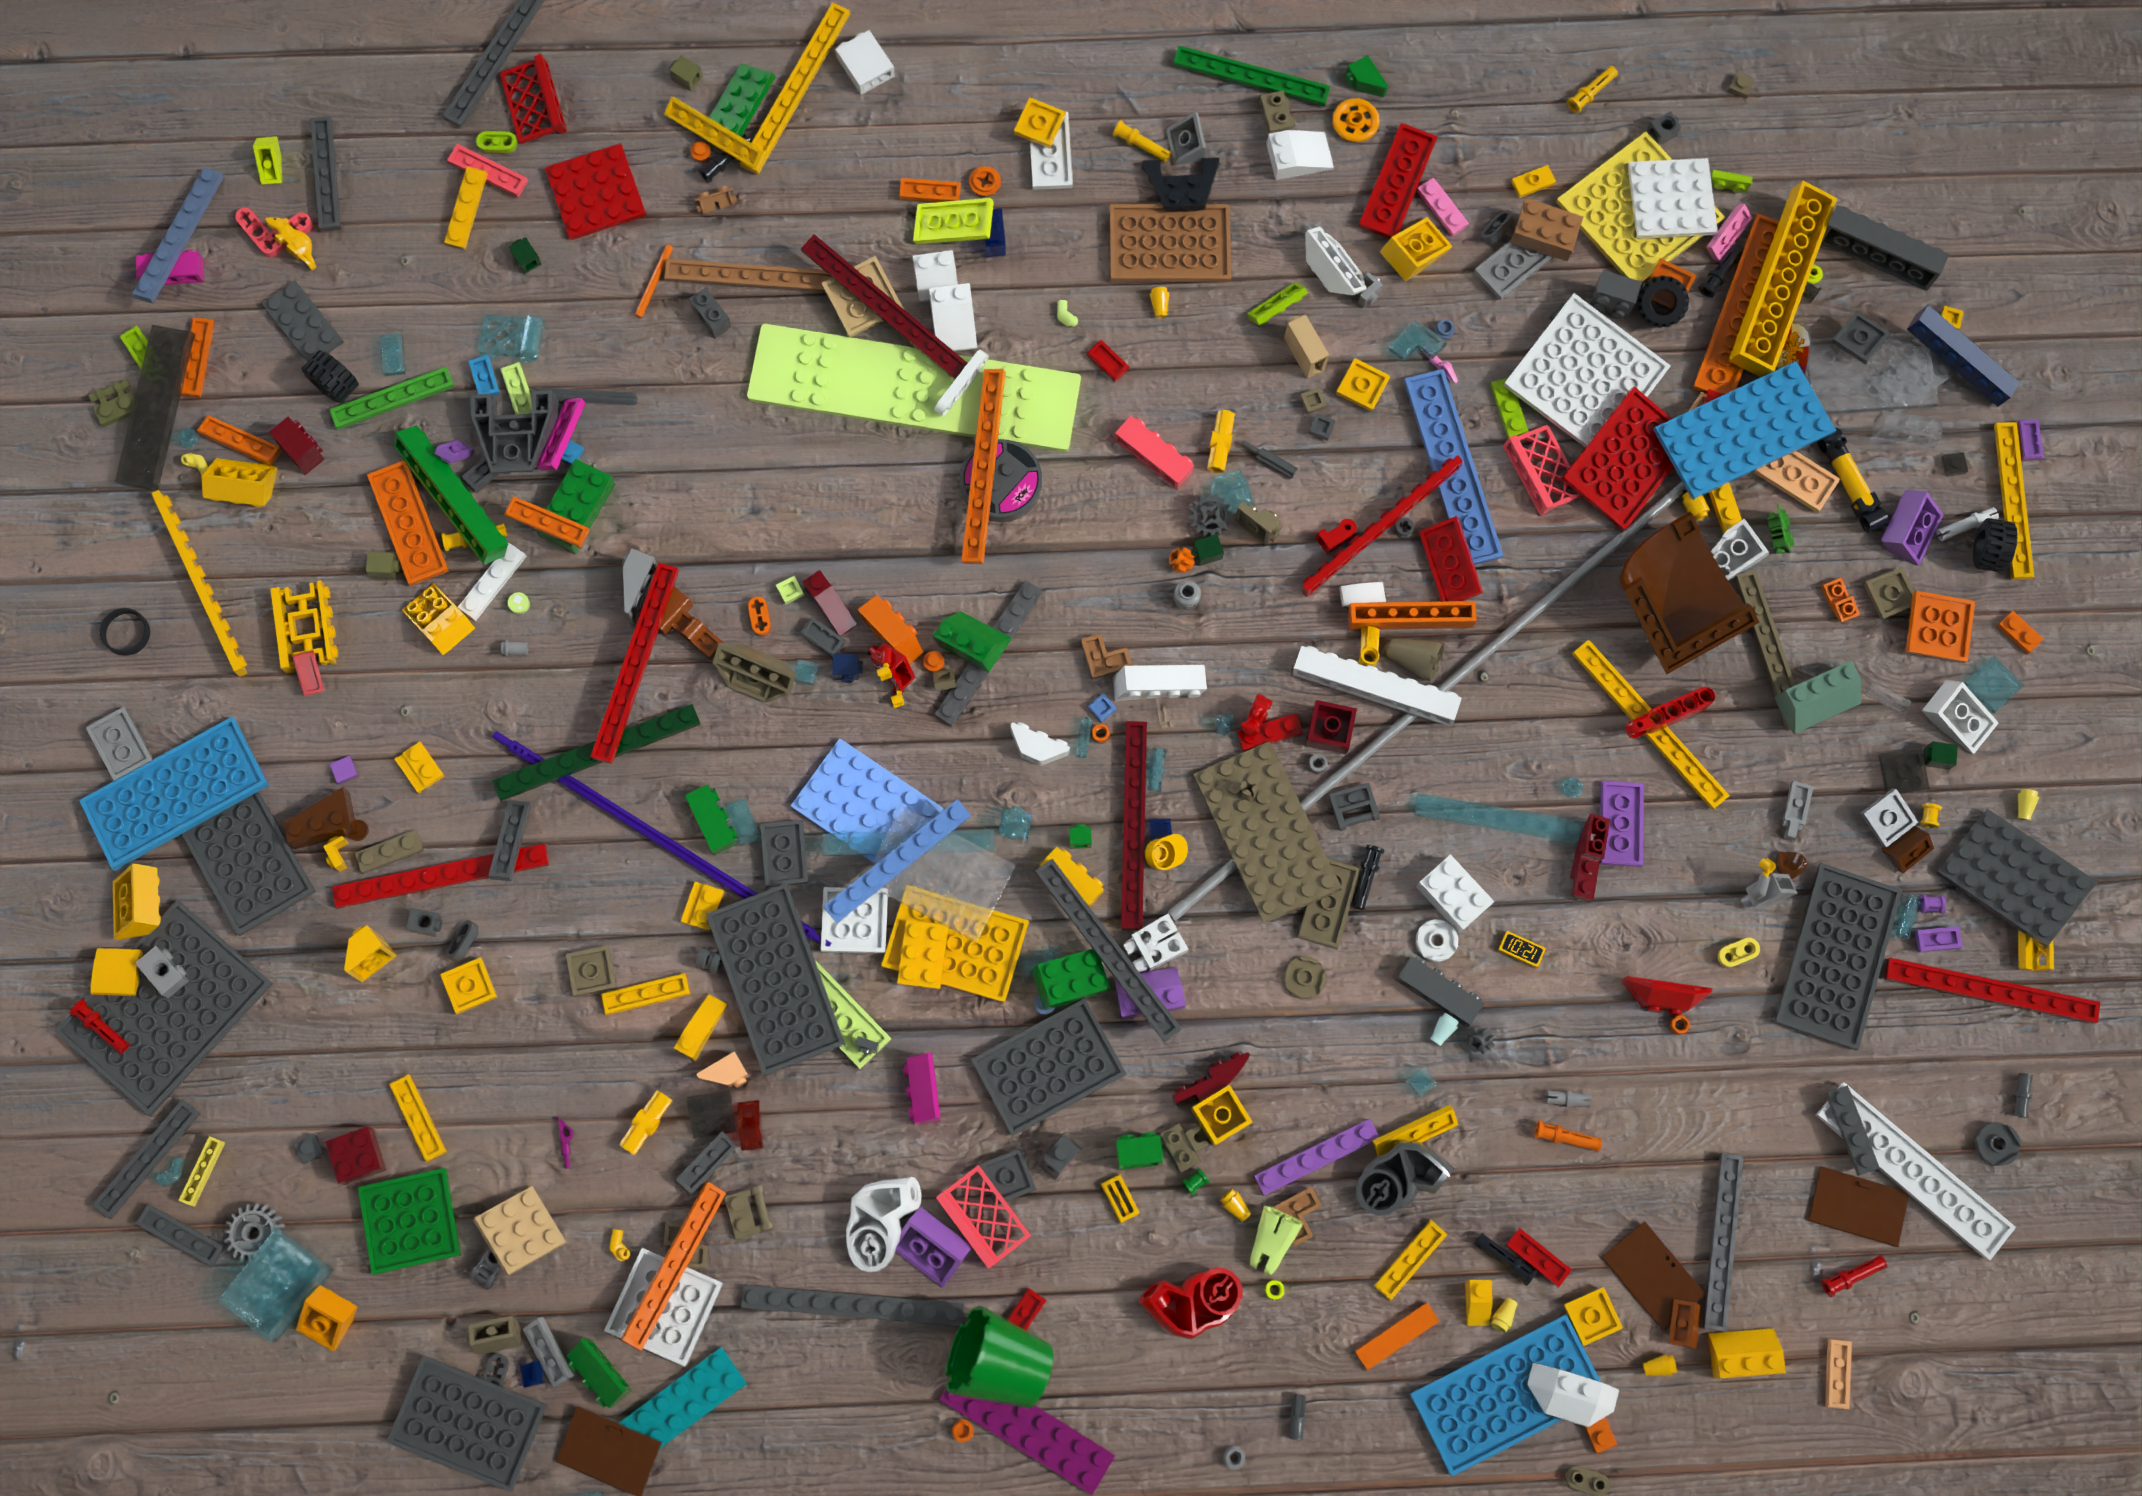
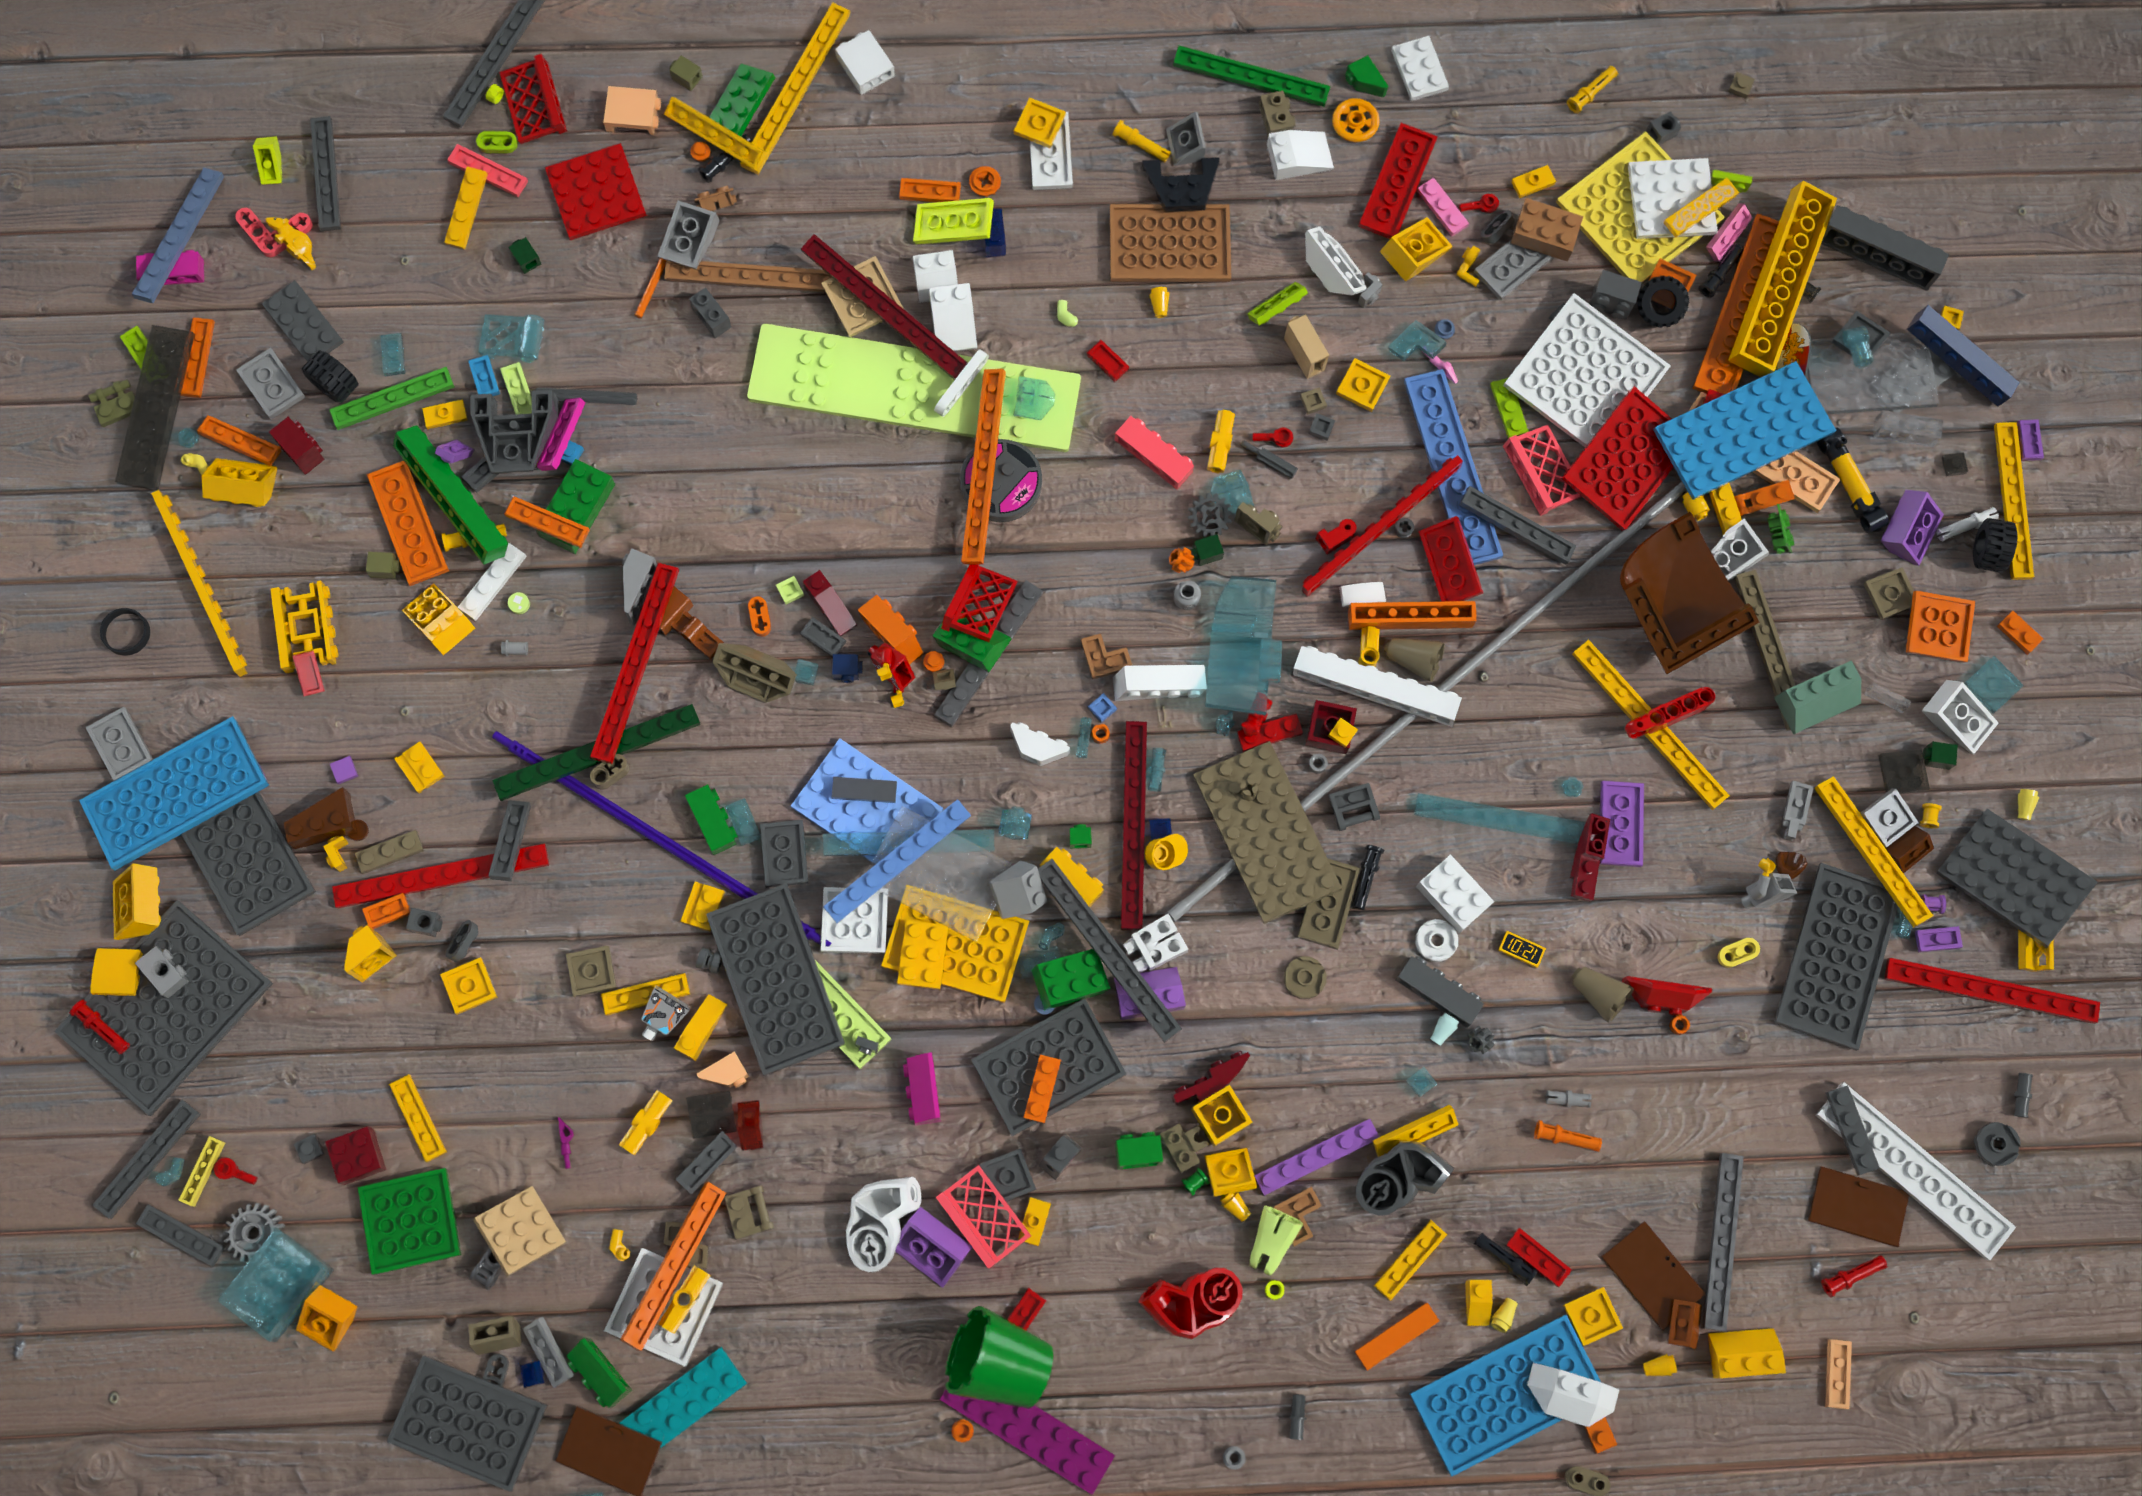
dark grey plate [741,1285,964,1326] -> none
yellow tile [1101,1174,1140,1224] -> none
neon yellow plate [1807,264,1823,284] -> none
orange slope [1820,577,1860,623] -> none
none -> red plate [214,1157,258,1185]
none -> light grey plate [236,348,306,419]
none -> orange plate [362,893,411,929]
none -> yellow plate [422,399,468,429]
none -> neon yellow axle [486,84,504,104]
none -> dark tan beam [590,754,630,790]
none -> light nougat panel [603,86,661,135]
none -> torso [641,985,691,1041]
none -> light grey slope [658,201,720,269]
none -> yellow piece [658,1265,711,1334]
none -> dark grey tile [832,777,897,803]
none -> red fence [941,564,1018,642]
none -> light grey slope [989,861,1048,919]
none -> clear light blue slope [1014,376,1055,420]
none -> yellow plate [1018,1197,1051,1246]
none -> orange plate [1024,1054,1061,1124]
none -> clear light blue arm [1038,923,1065,950]
none -> yellow tile [1204,1148,1257,1197]
none -> clear light blue beam [1205,576,1282,715]
none -> red plate [1253,427,1294,448]
none -> yellow plate [1328,718,1358,748]
none -> white plate [1391,36,1449,101]
none -> yellow plate [1457,246,1481,287]
none -> red plate [1459,193,1499,213]
none -> dark grey plate [1459,486,1576,565]
none -> dark tan cone [1571,967,1634,1023]
none -> yellow tile [1663,178,1740,238]
none -> orange plate [1734,480,1795,516]
none -> yellow plate [1814,776,1933,928]
none -> clear light blue piece [1843,326,1874,368]

